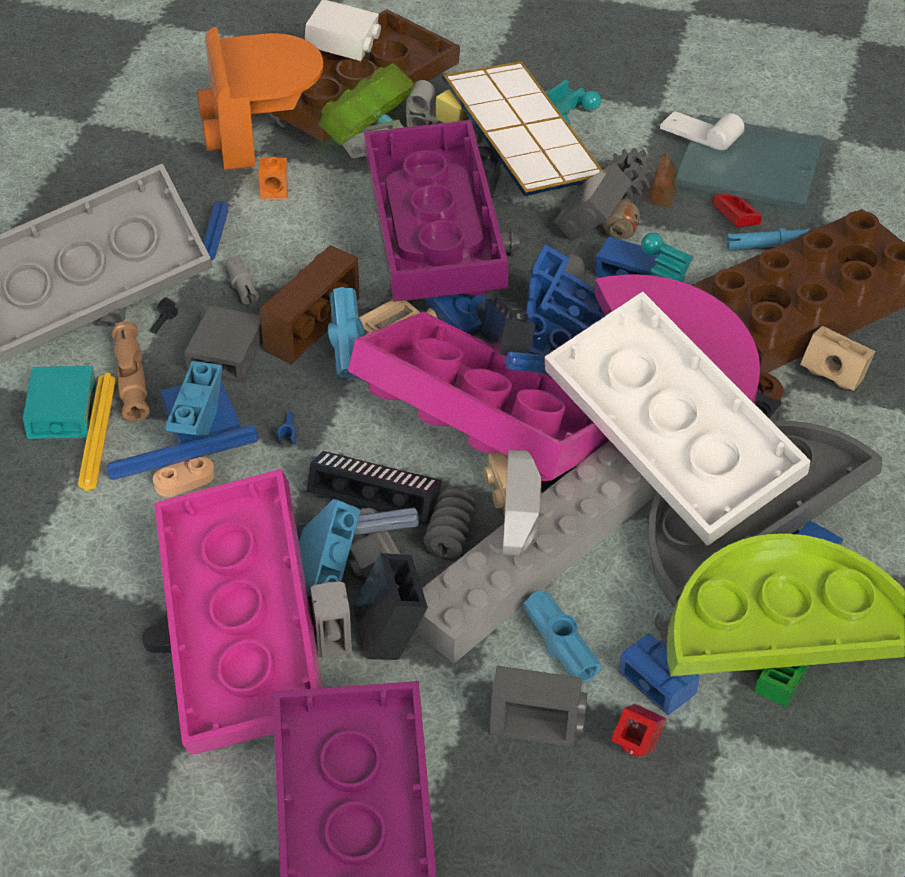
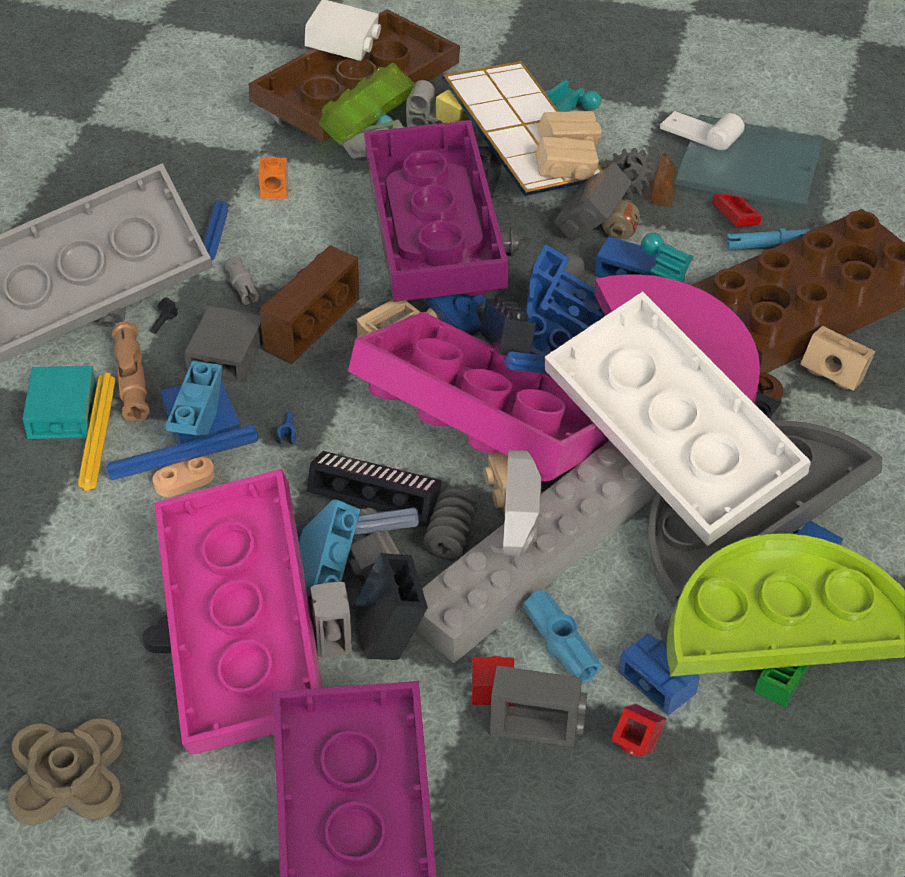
orange plate [197,27,323,170] -> none
dark azure piece [328,287,365,378] -> none
none -> dark tan plant [8,718,123,825]
none -> red brick [472,656,514,706]
none -> tan brick [536,136,599,180]
none -> tan brick [538,111,602,148]

